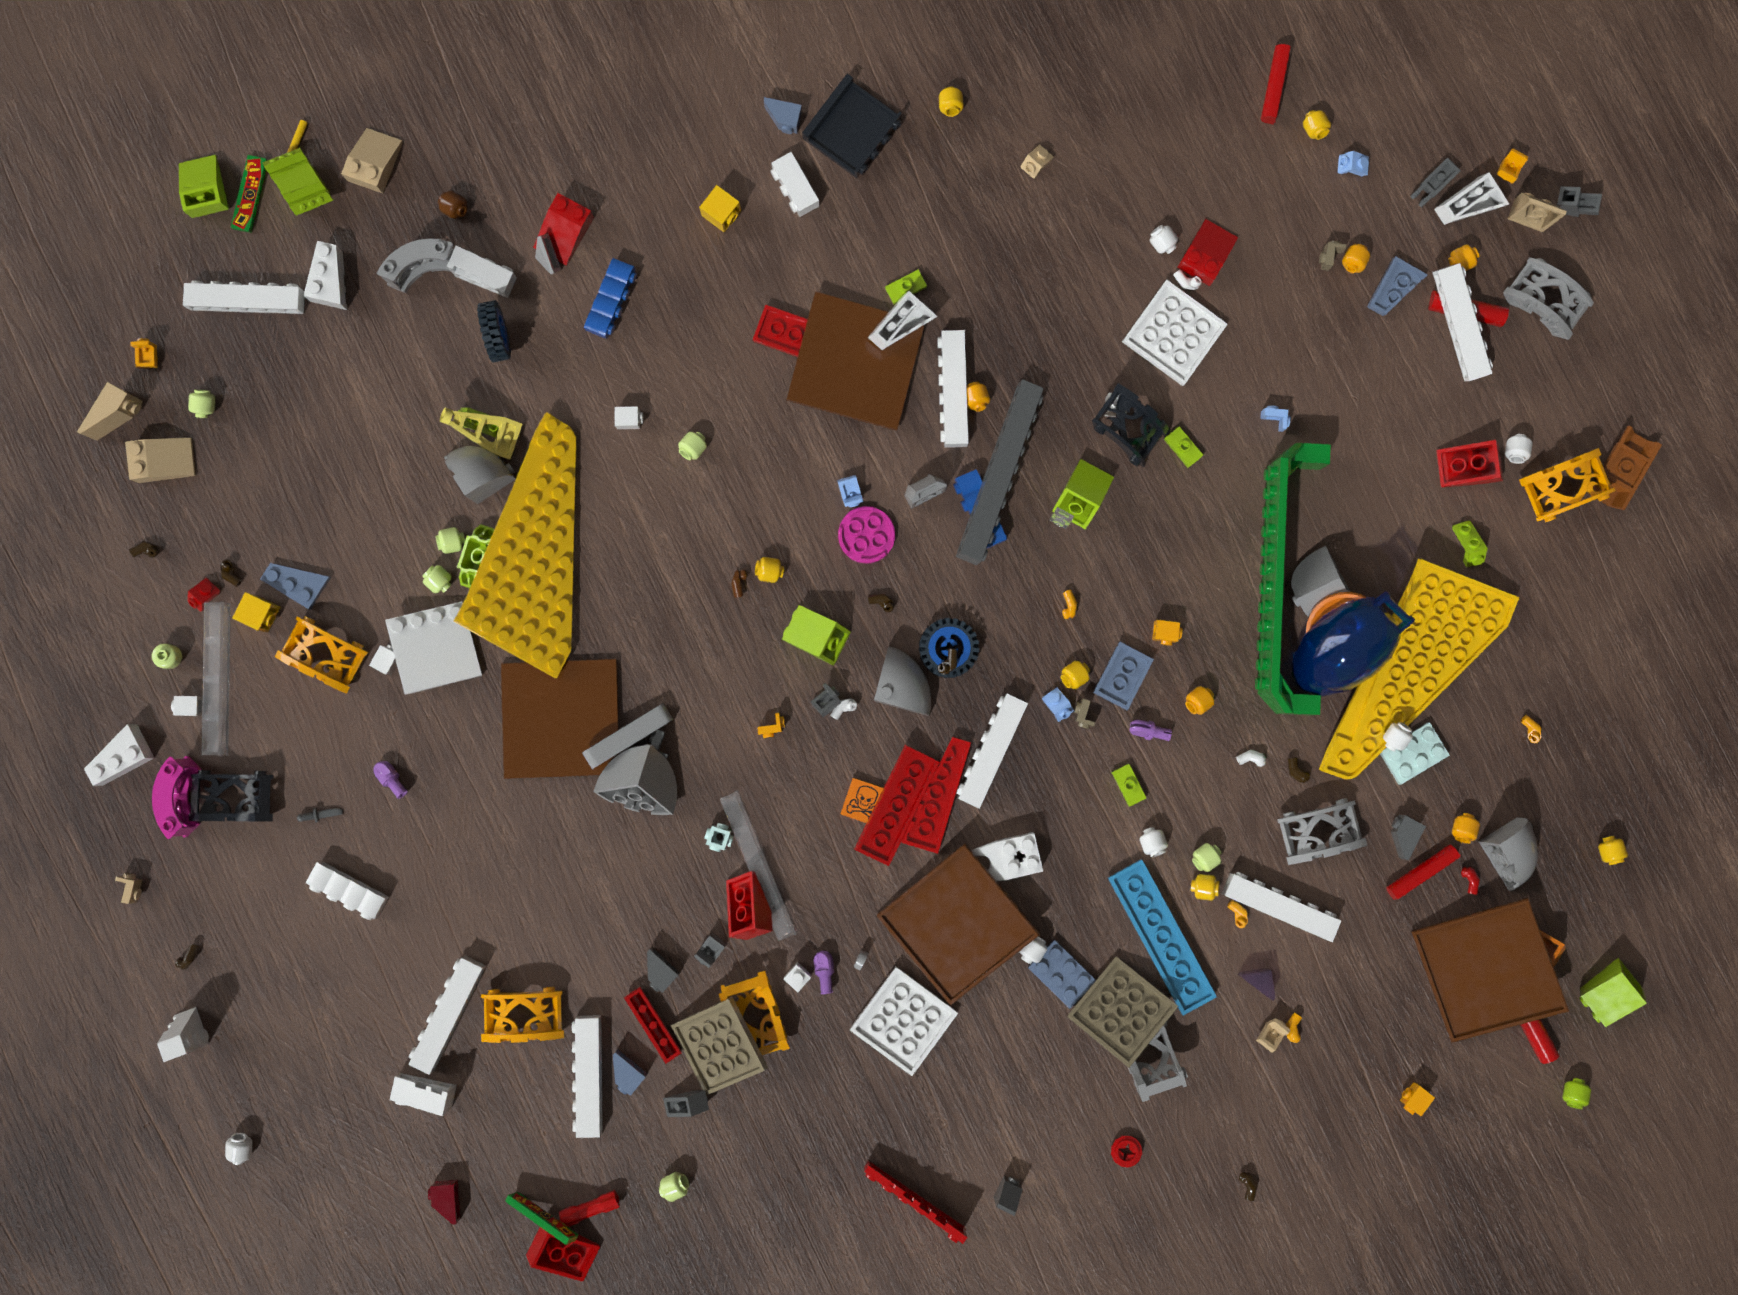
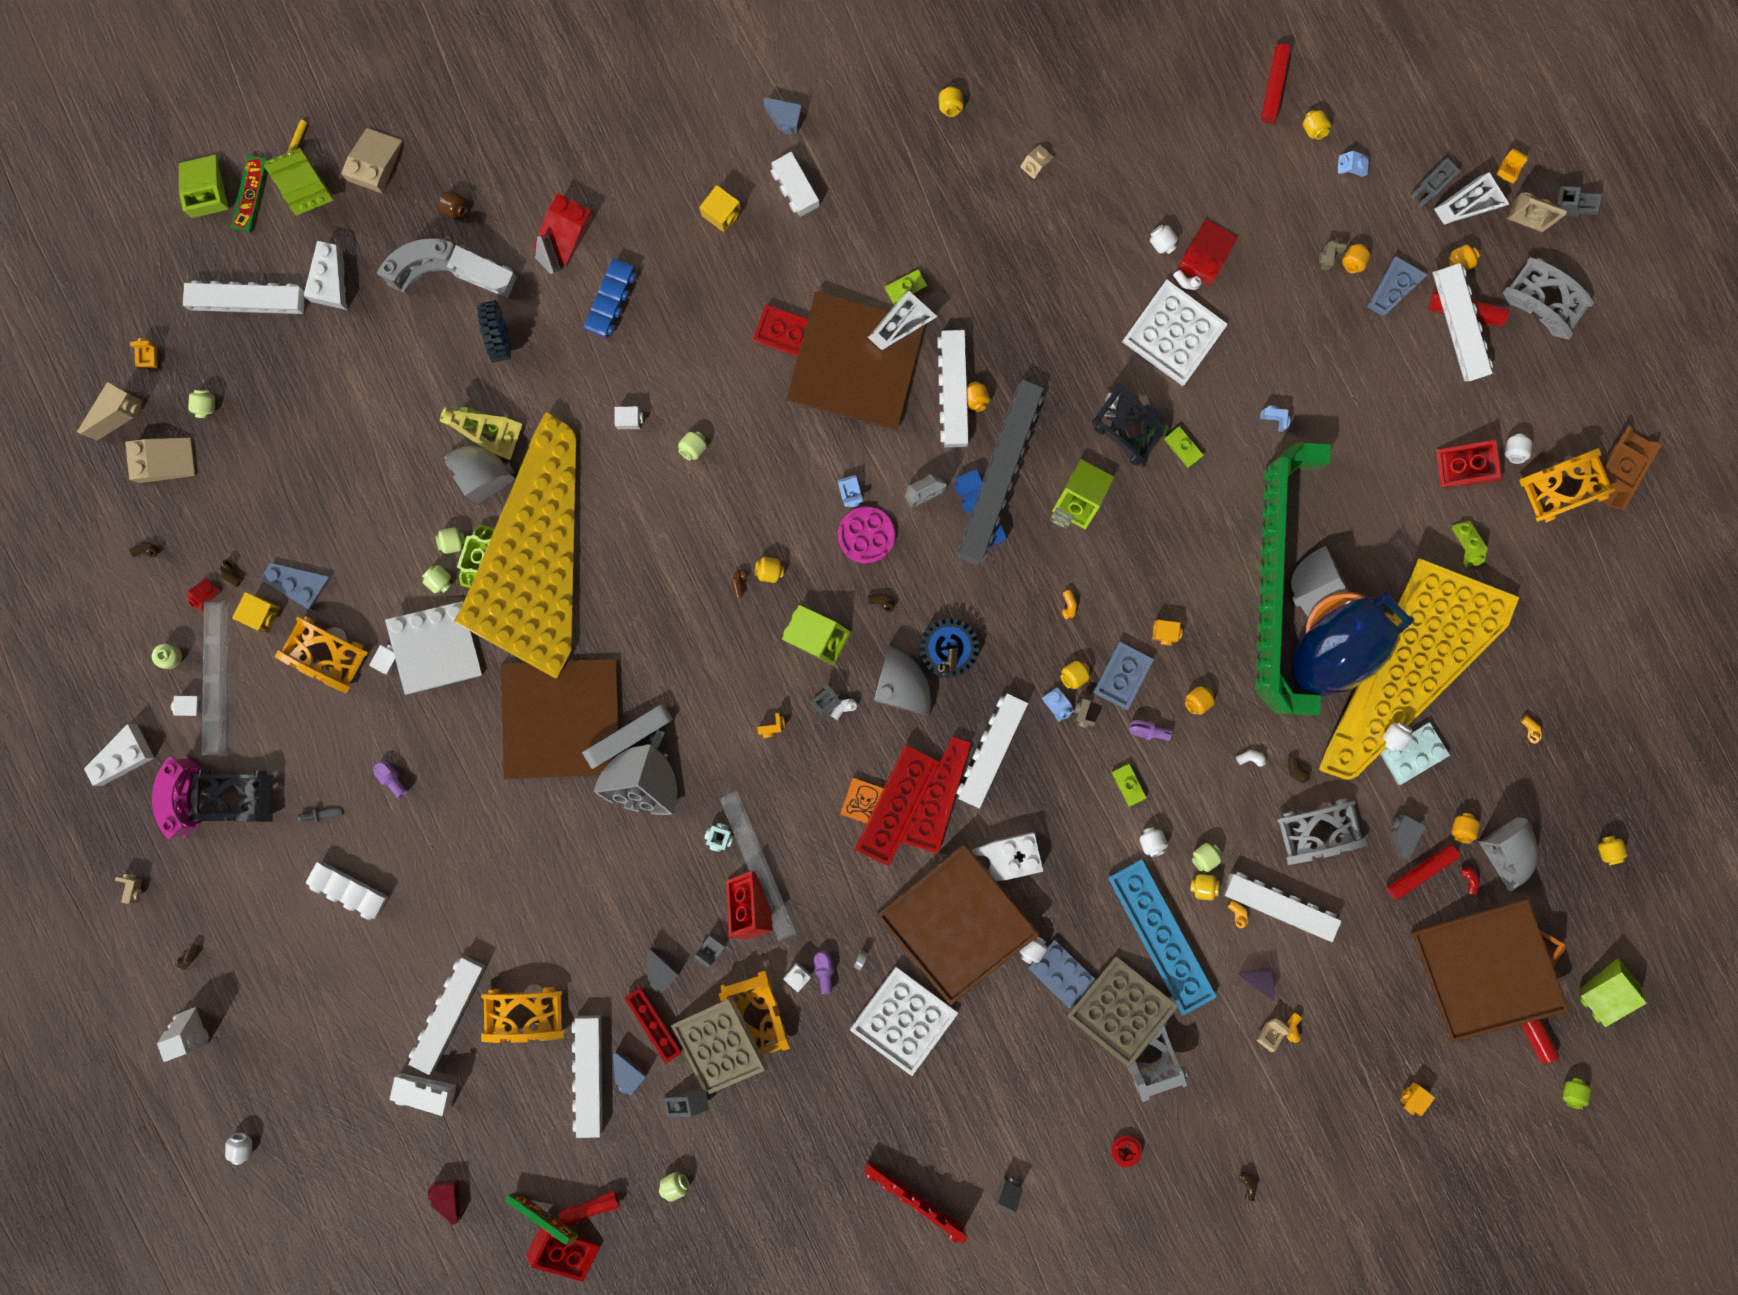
black panel [802,73,902,178] -> none

